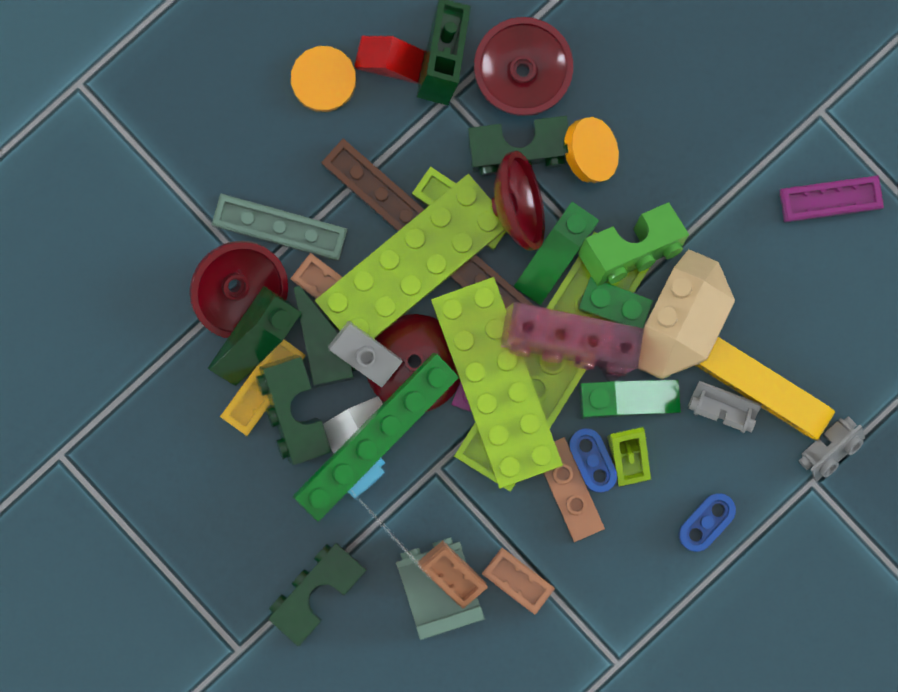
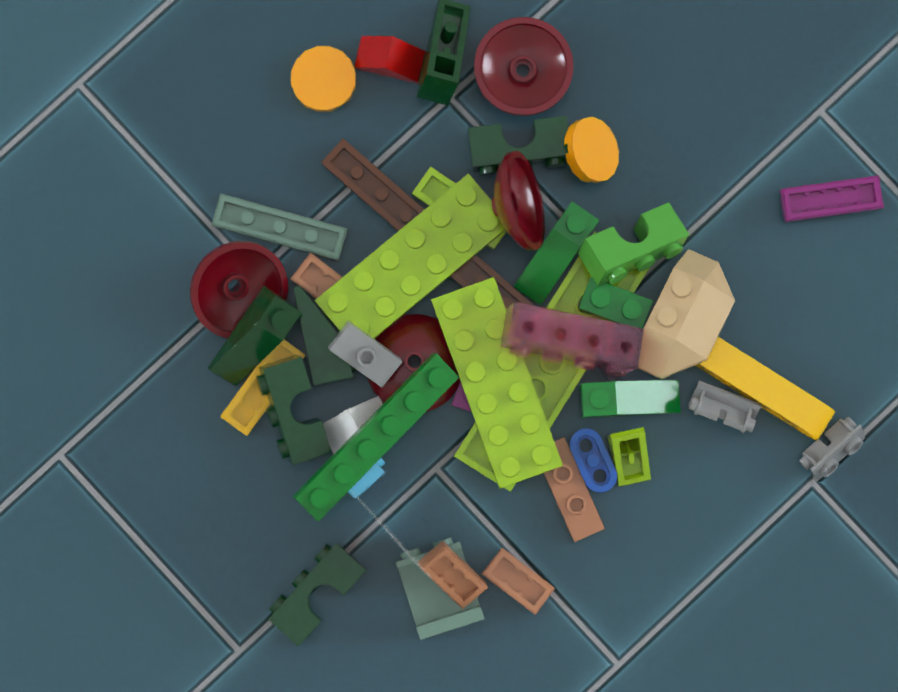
blue plate [678,493,736,552] -> none

